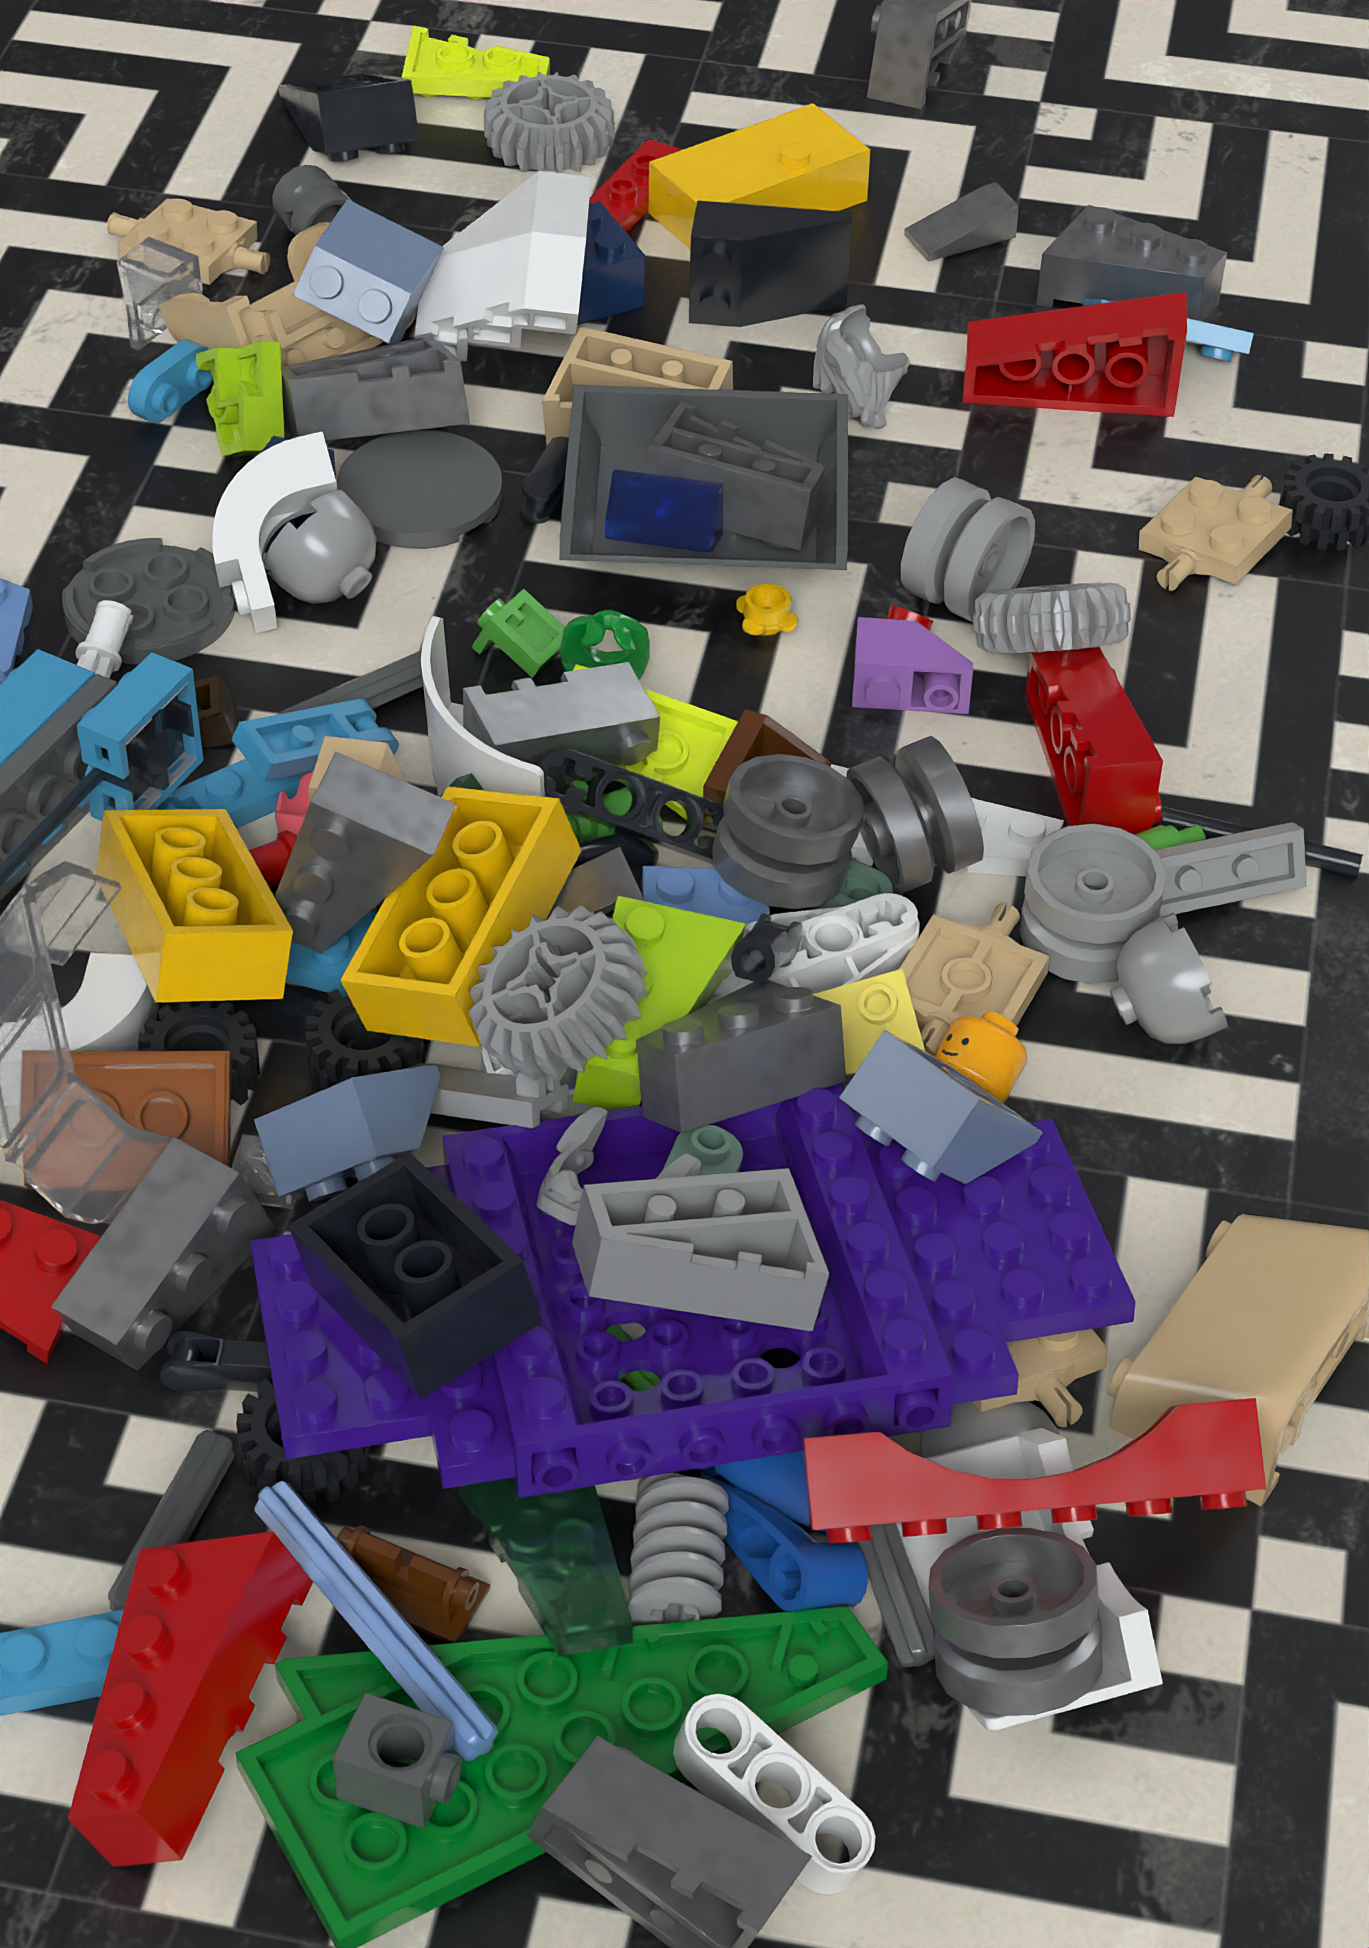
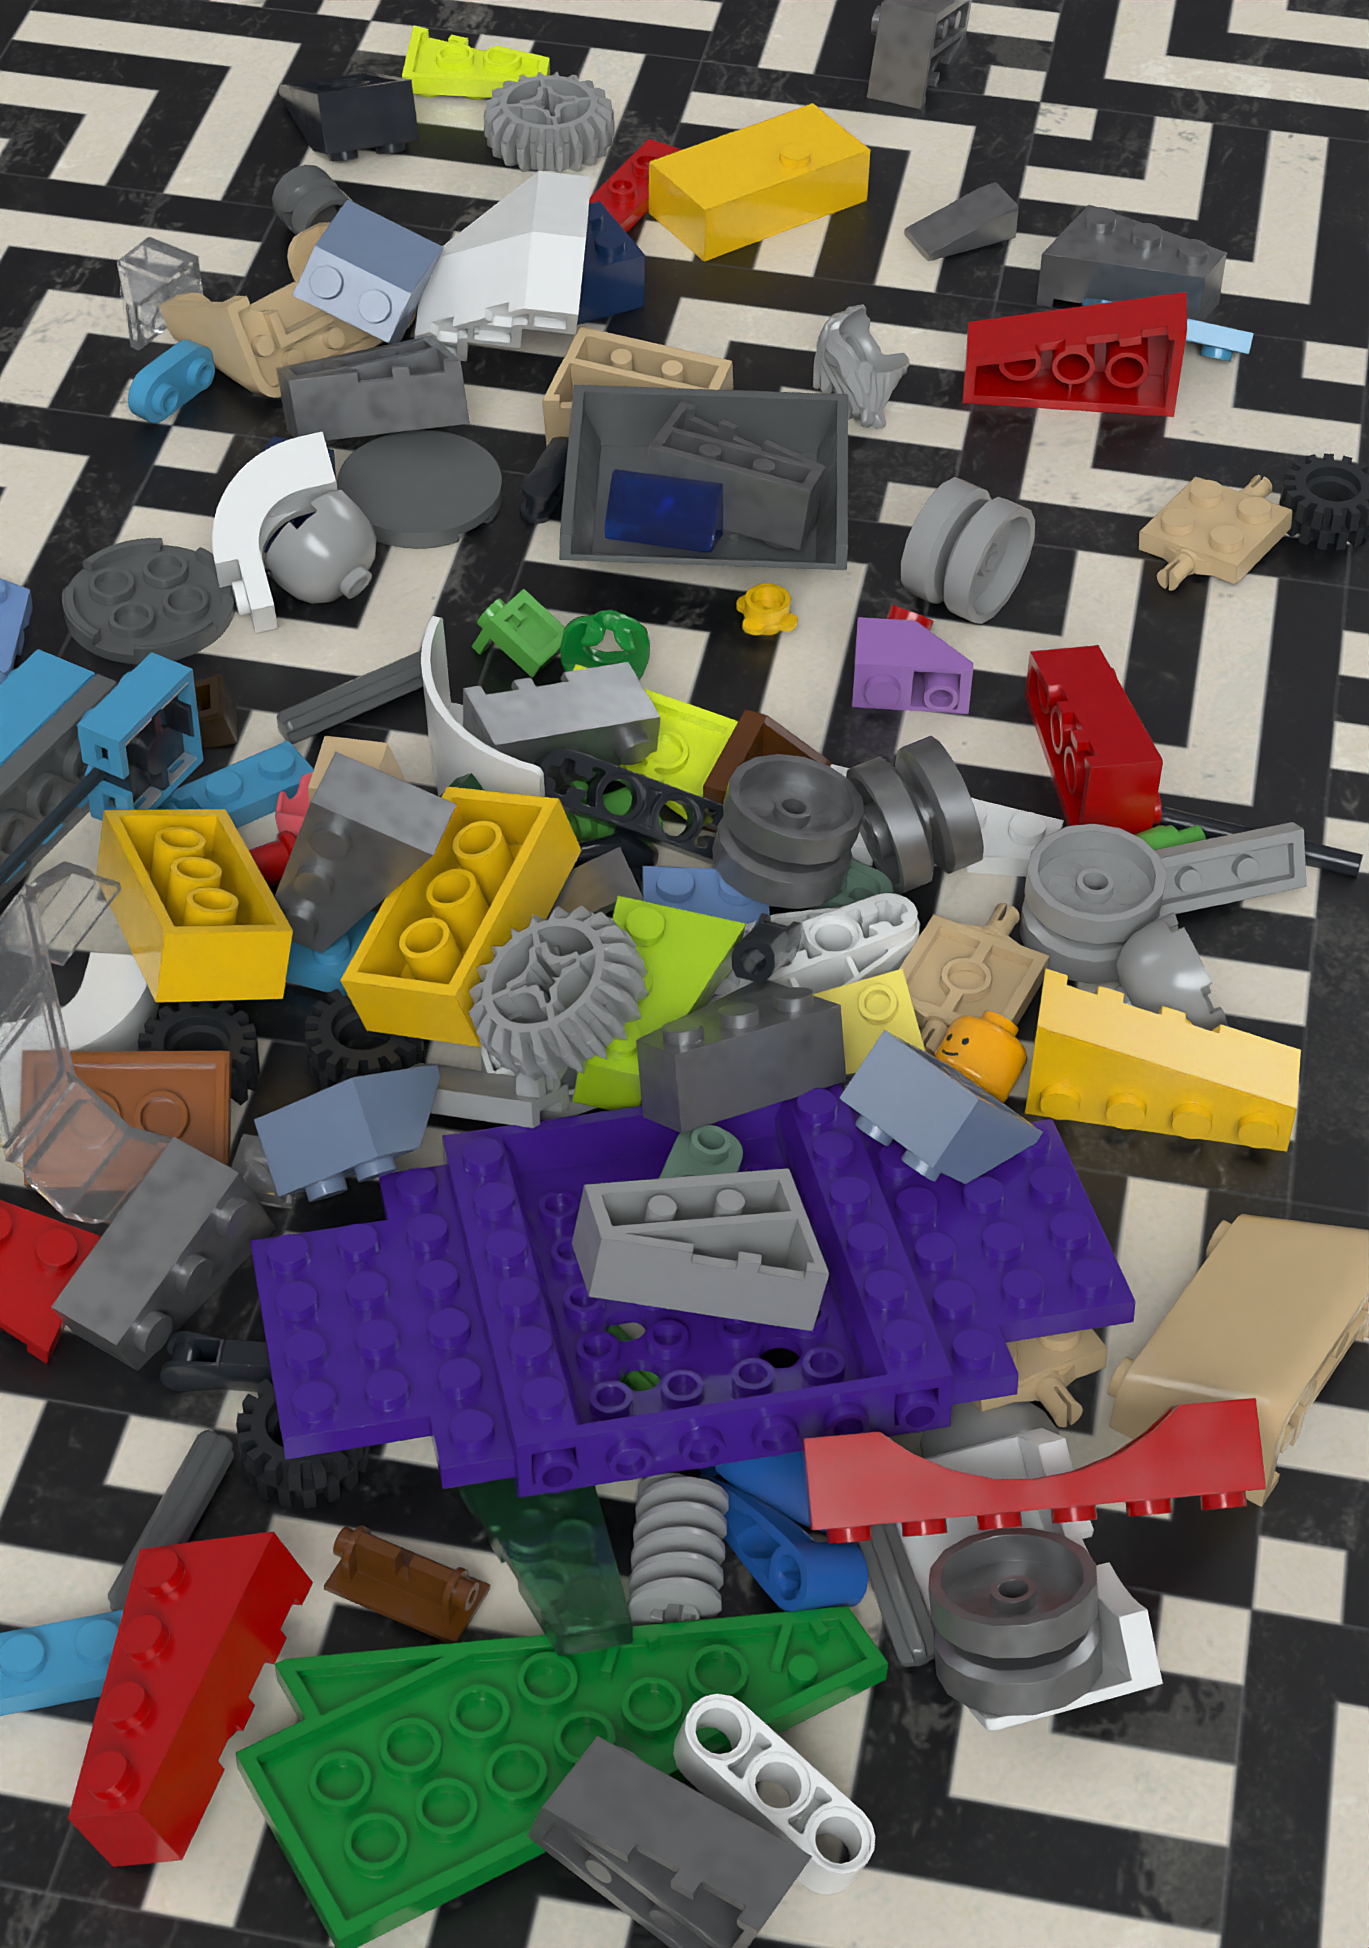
white axle [75,600,134,678] -> none
tan plate [107,198,270,285] -> none
lime slope [196,341,284,457] -> none
dark azure plate [231,699,399,782] -> none
medium blue axle [255,1481,498,1761] -> none
black brick [289,1152,543,1400] -> none
dark grey brick [333,1693,463,1829] -> none
light grey helmet [536,1107,701,1226] -> none
black slope [689,200,853,327] -> none
light grey gear [973,582,1131,653] -> none
none -> yellow wedge [1025,968,1301,1152]

